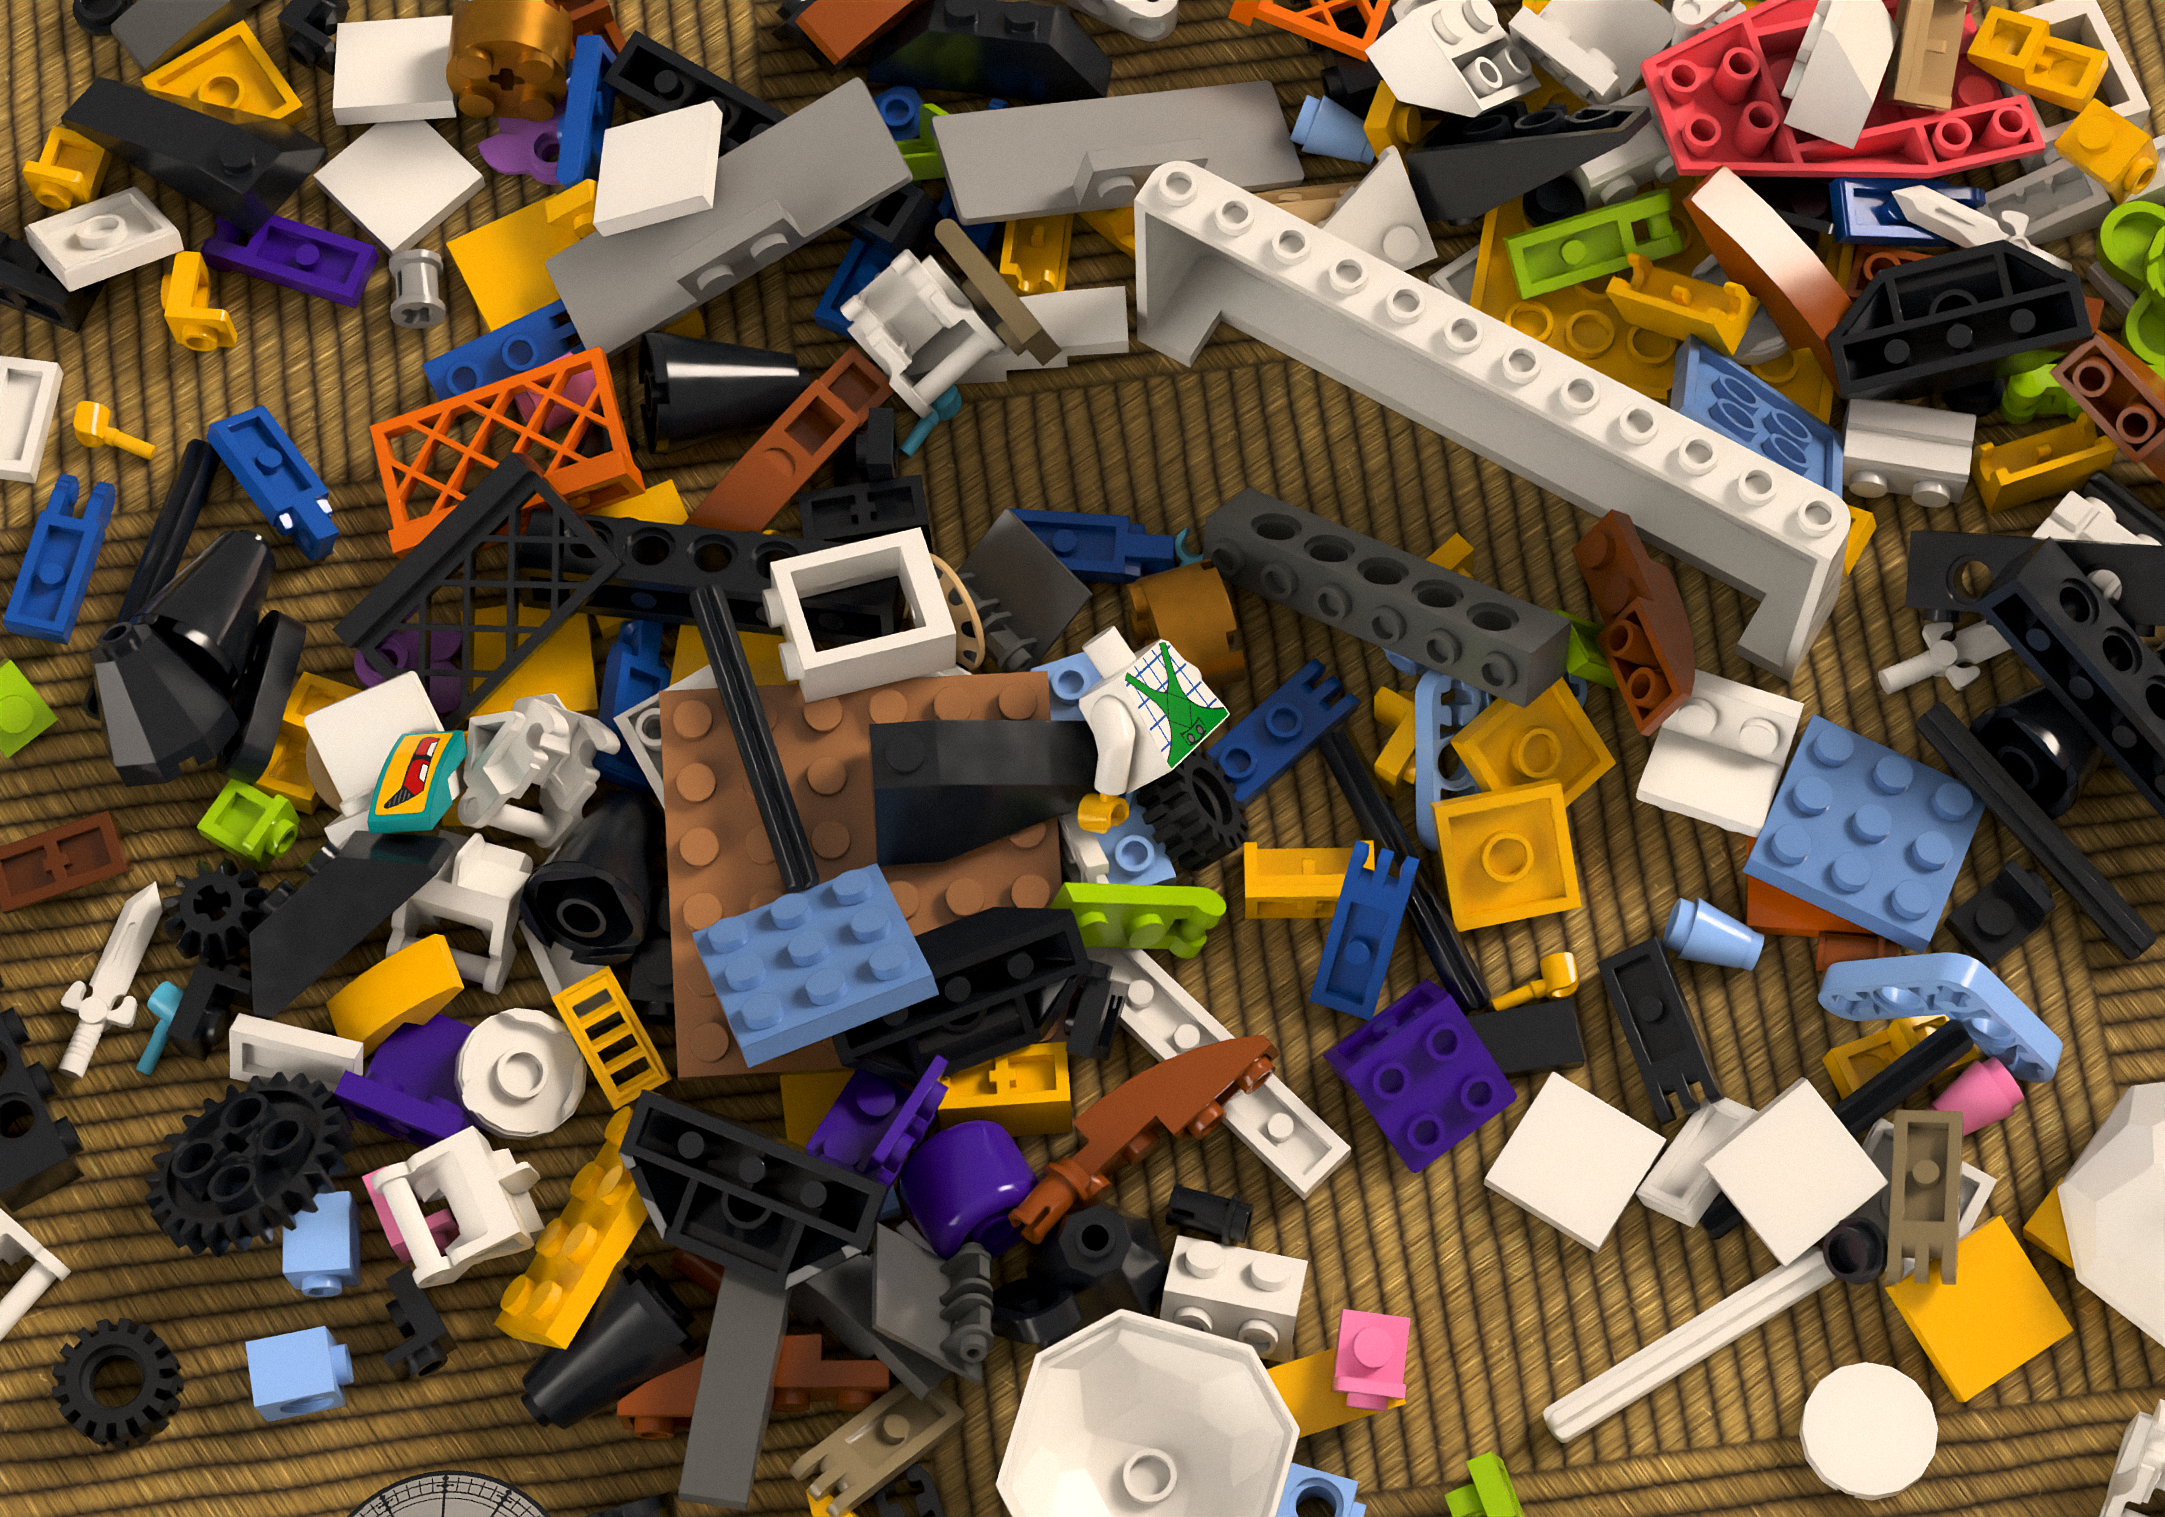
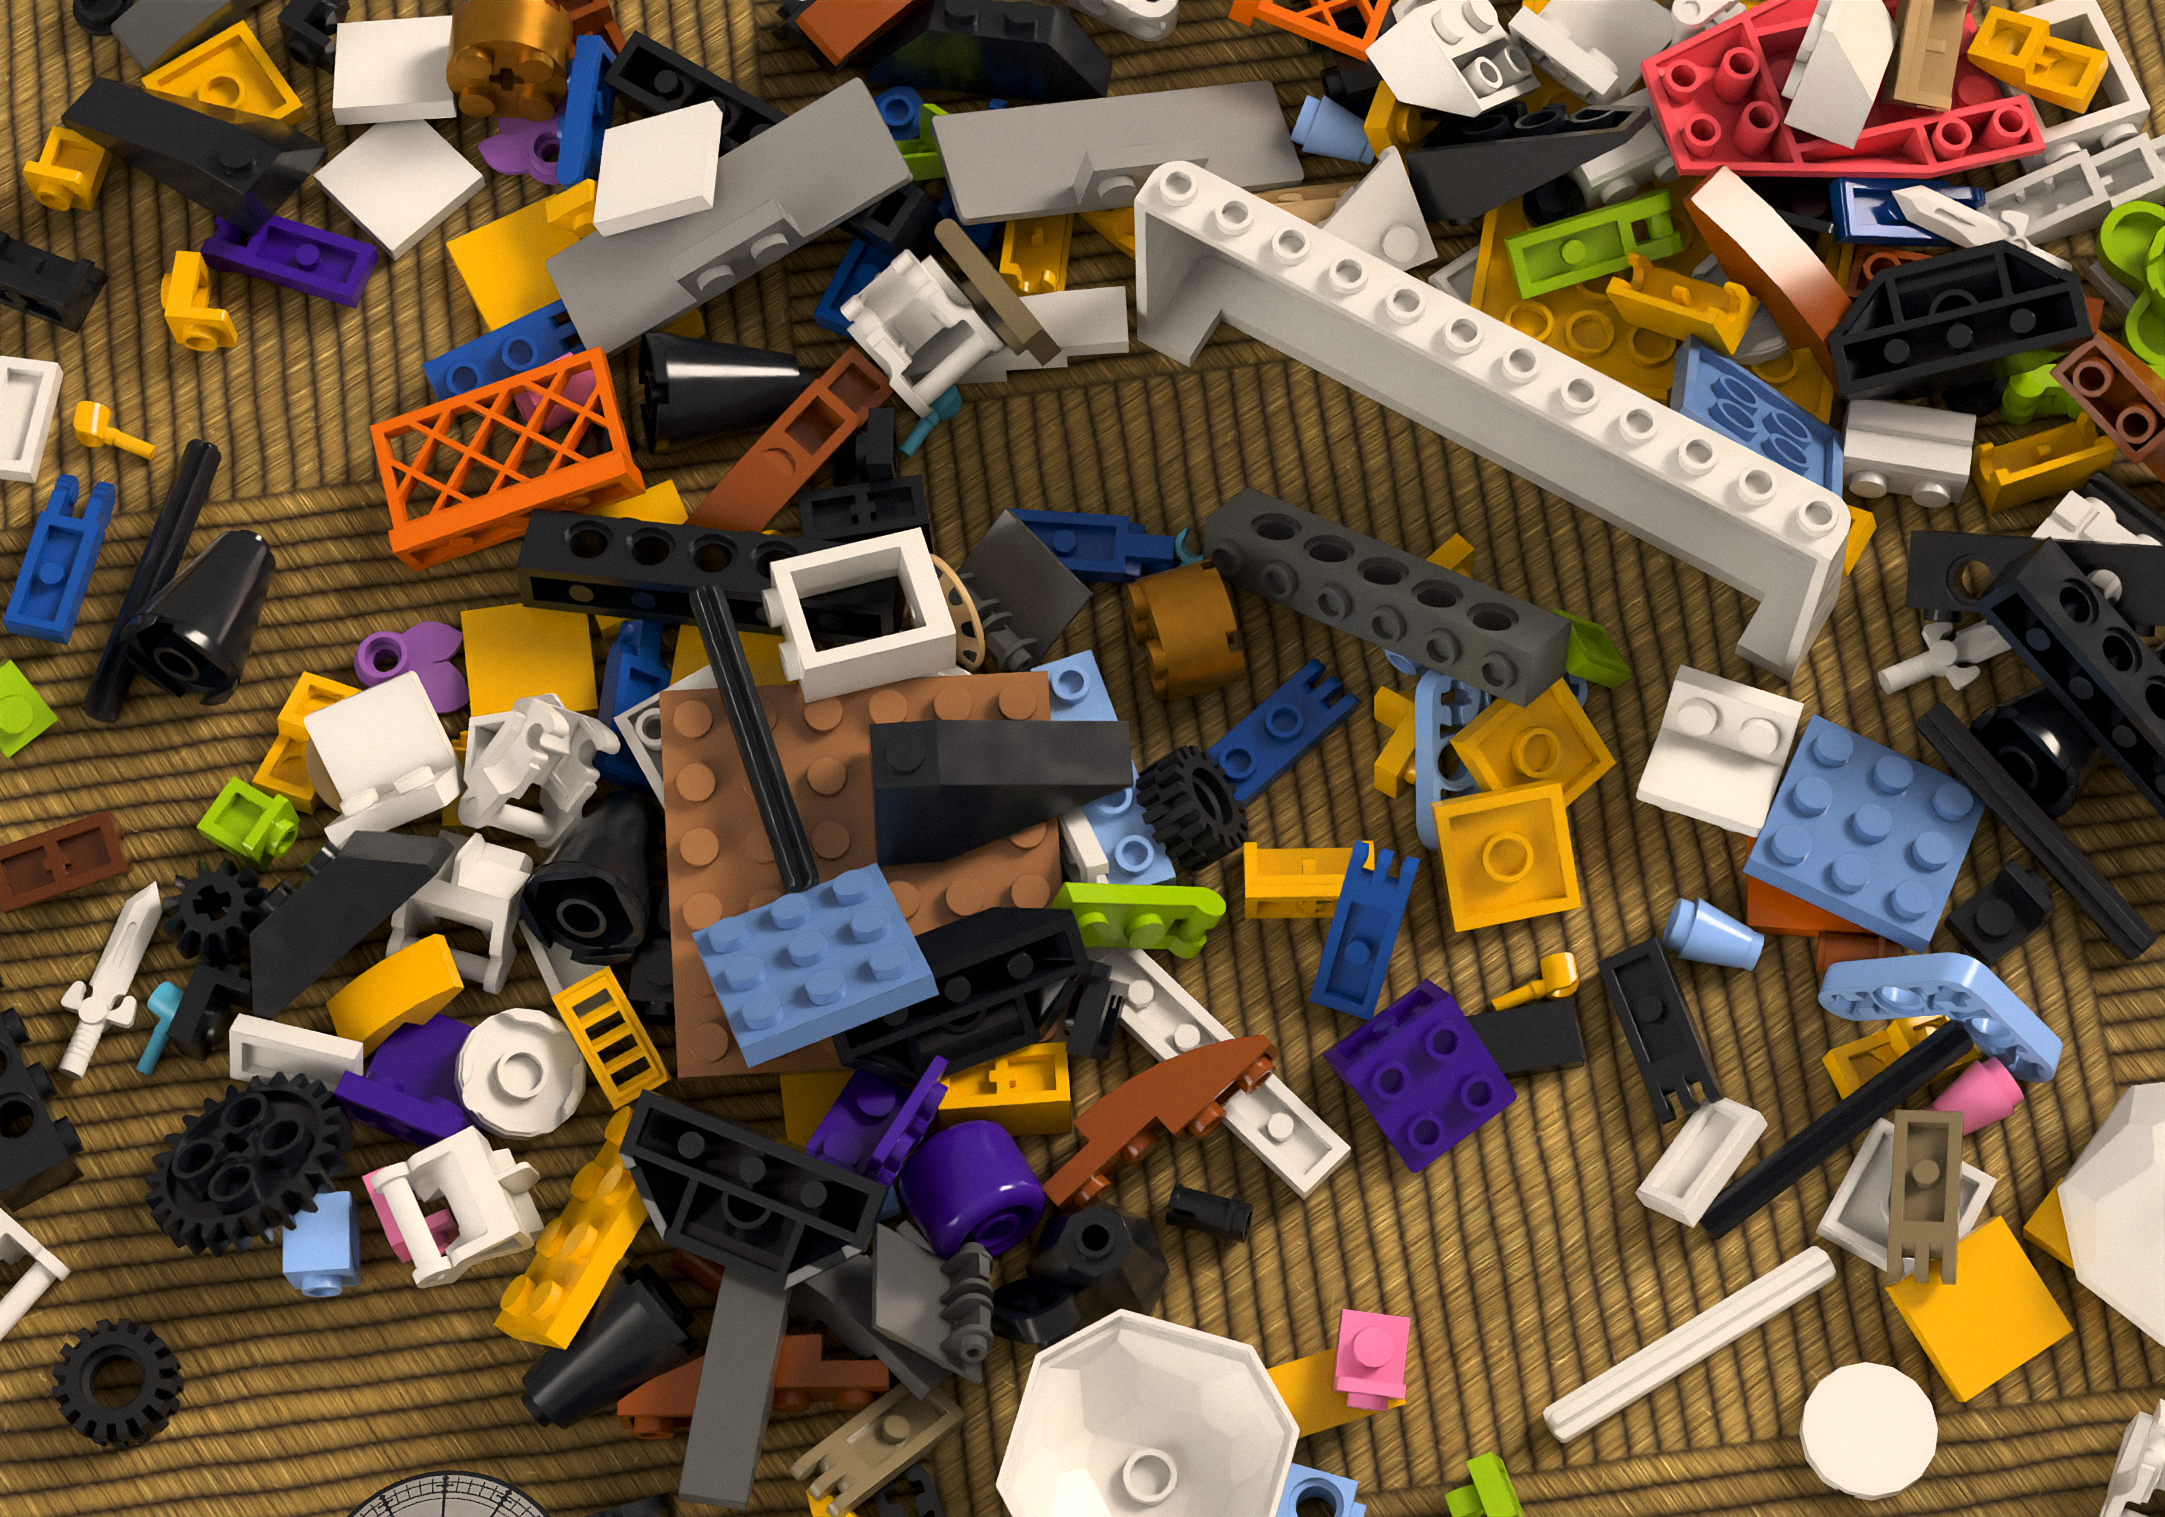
white tile [24,186,184,292] -> none
black cone [89,622,241,787] -> none
blue hinge [206,405,339,562] -> none
black beam [216,610,306,786] -> none
light blue brick [245,1326,354,1422] -> none
black fence [332,452,626,731] -> none
slope [367,730,468,834] -> none
black bracket [383,1266,458,1381] -> none
light grey bush [389,249,446,329] -> none
dark orange pin [1008,1157,1092,1244] -> none
white torso [1077,625,1230,834] -> none
white bracket [1160,1235,1308,1362] -> none
black axle [1320,726,1491,1016] -> none
white tile [1484,1071,1667,1253] -> none
dark orange slope [1571,509,1695,736] -> none
white tile [1699,1077,1889,1267] -> none
black plate [1823,1216,1888,1285] -> none
yellow bracket [2054,97,2159,206] -> none

